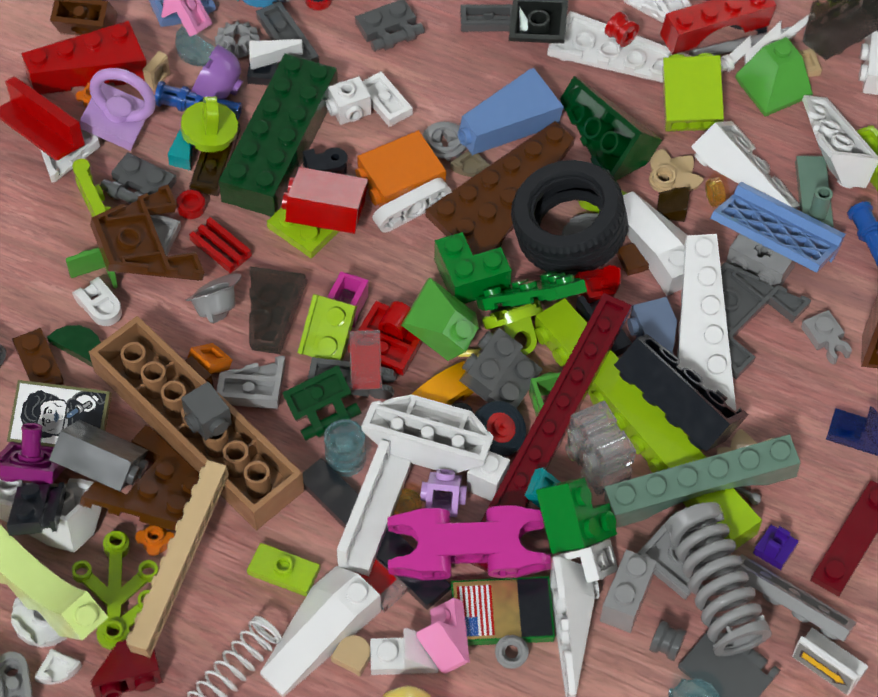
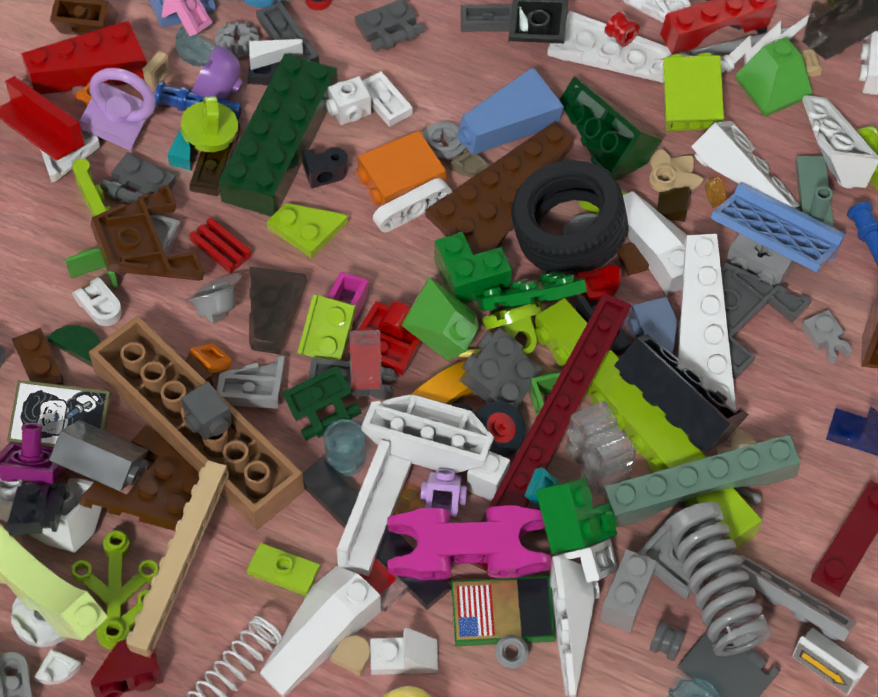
orange plate [135,525,174,556] -> none
red tile [176,190,206,219] -> none
brick [282,167,368,234] -> none
bright pink slope [416,598,470,674] -> none
dark purple tile [753,525,799,570] -> none

